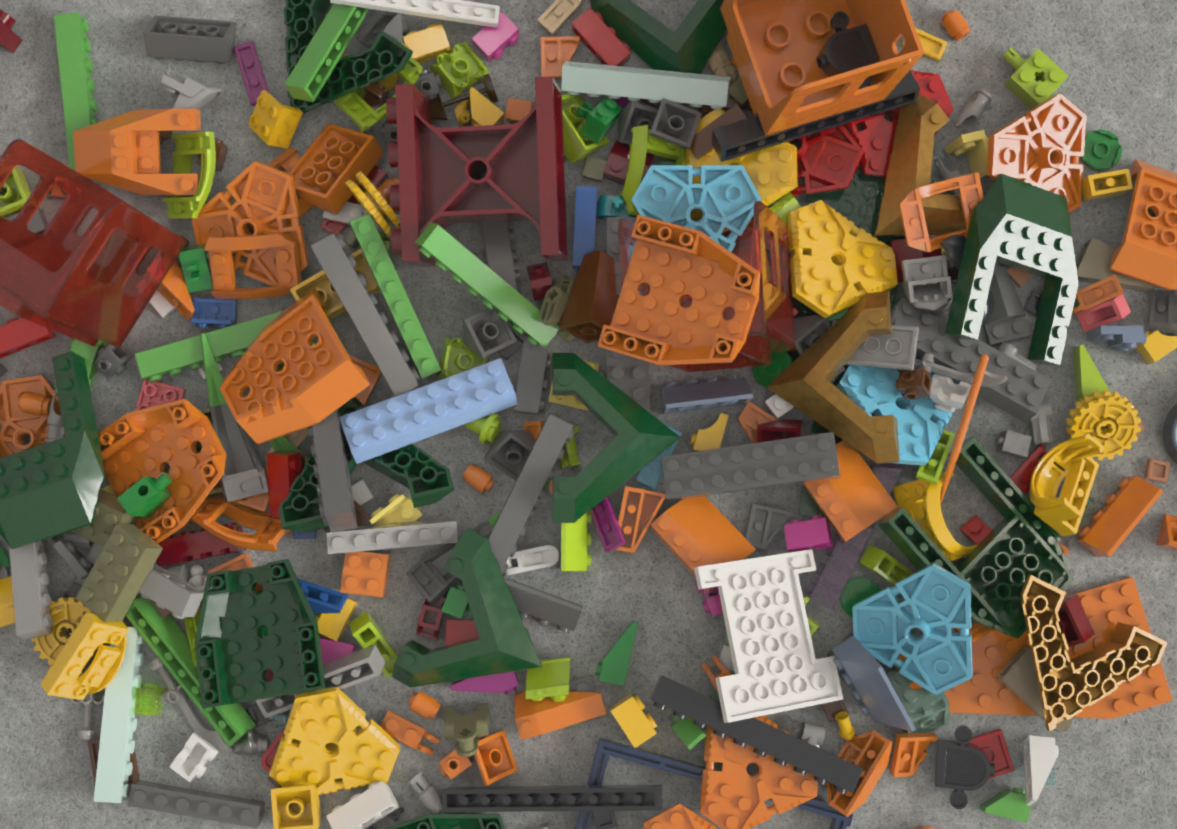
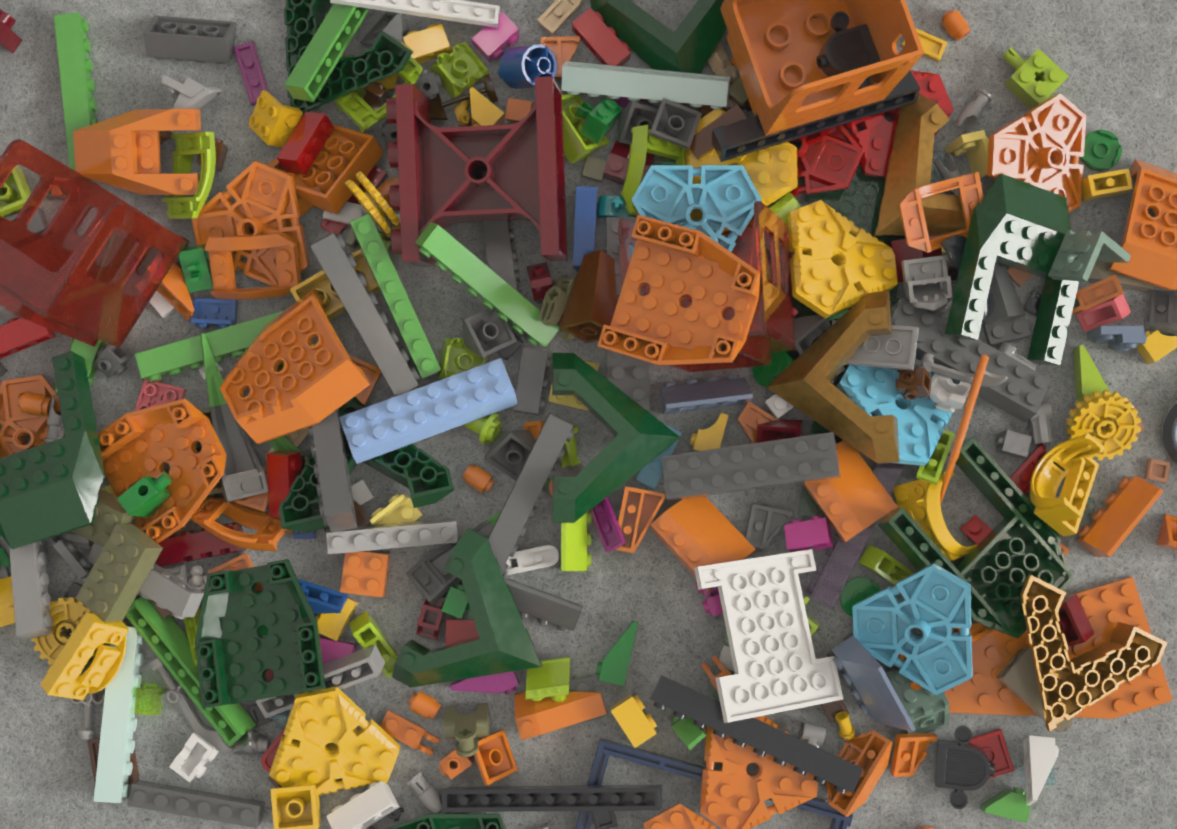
none -> red brick [277,111,335,175]
none -> blue cylinder [498,44,557,89]
none -> sand green bracket [1048,230,1131,282]

